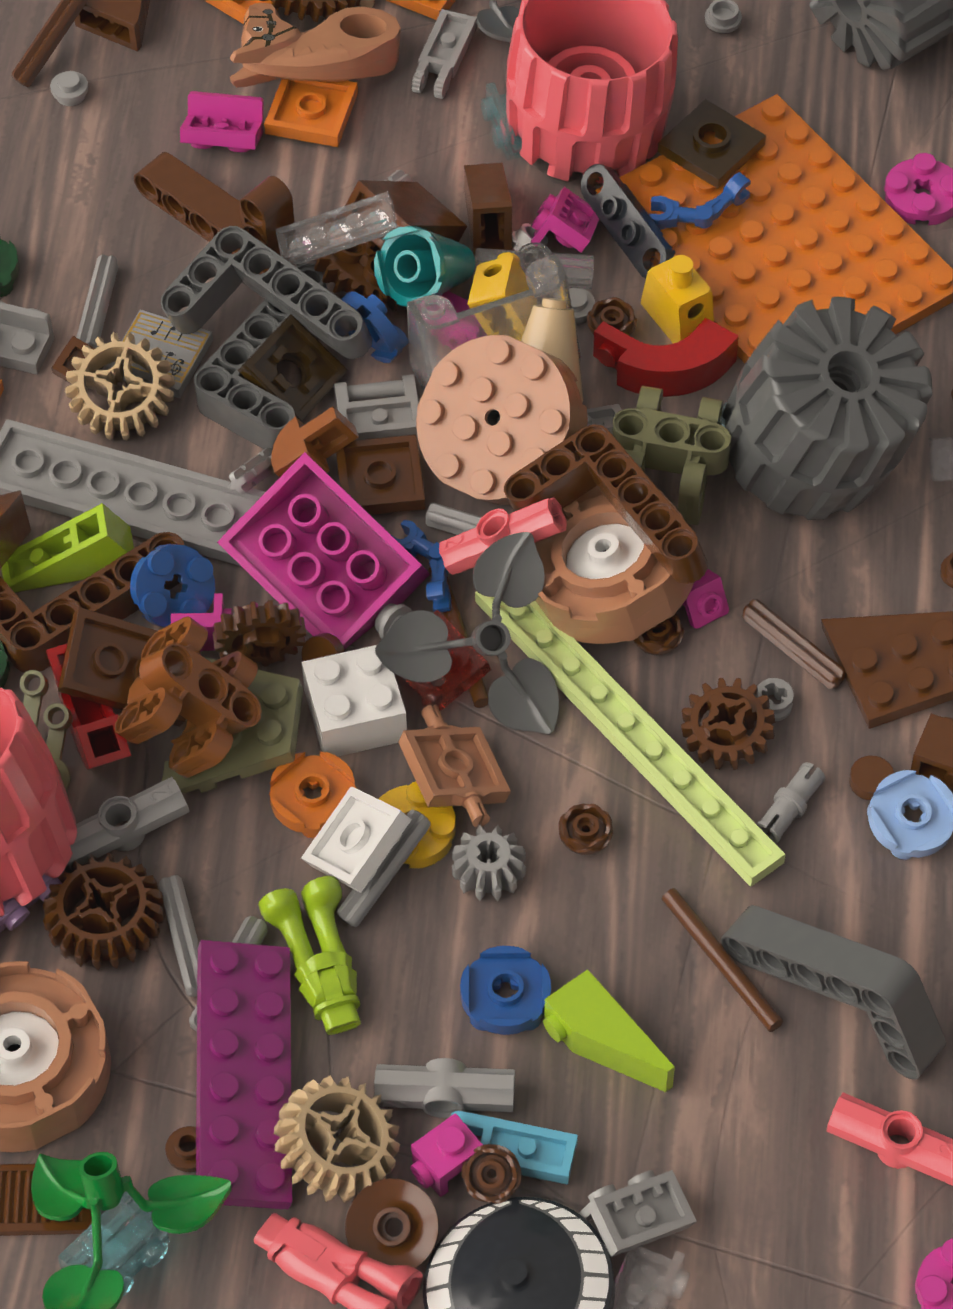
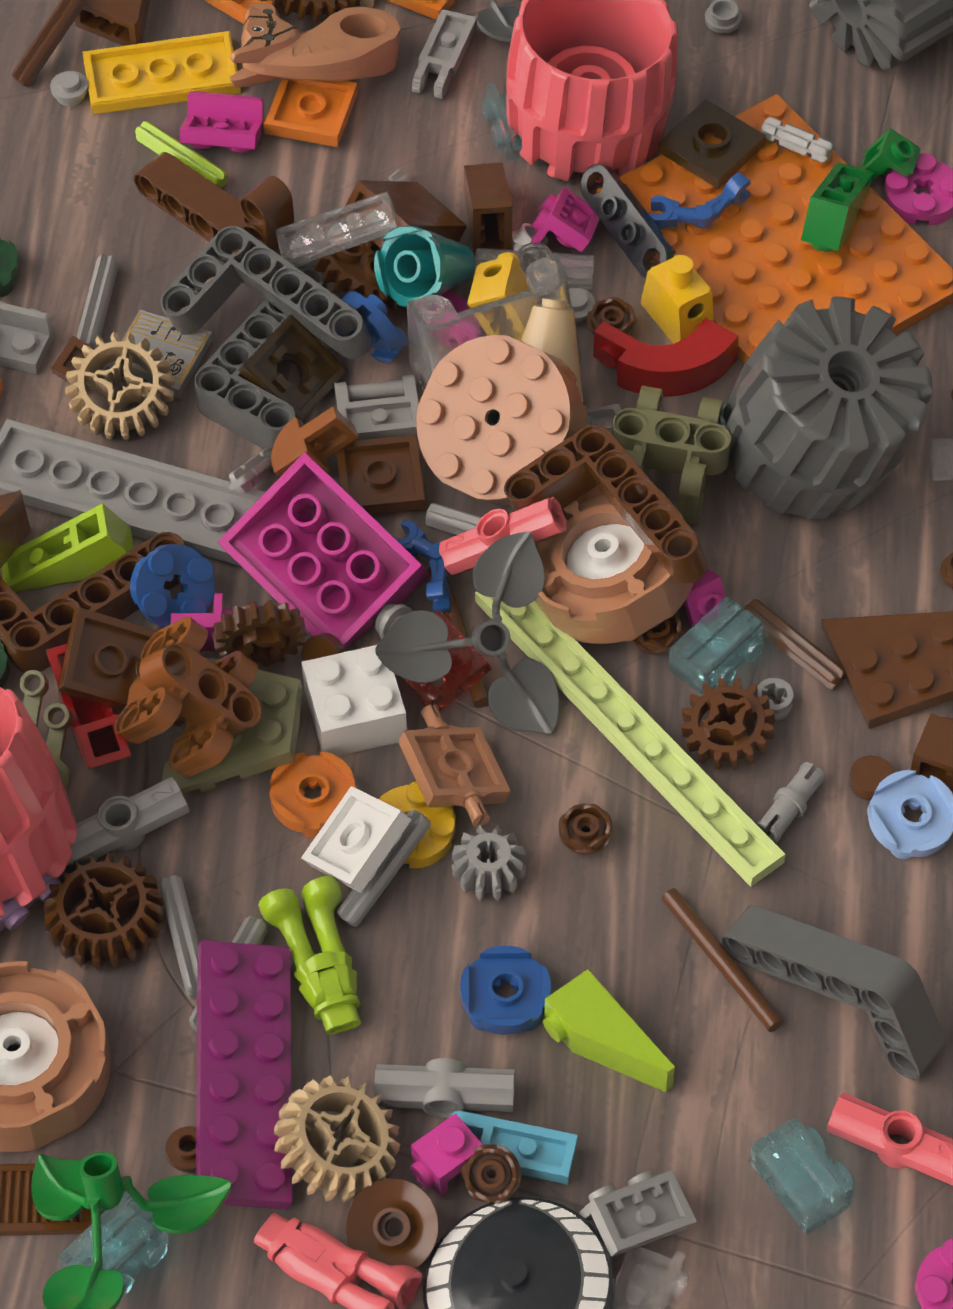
none -> yellow tile [82,31,241,115]
none -> lime axle [135,121,228,189]
none -> clear light blue brick [668,596,764,696]
none -> clear light blue brick [749,1117,854,1234]
none -> light grey axle [761,117,834,163]
none -> green slope [801,162,875,252]
none -> green bracket [859,128,920,182]

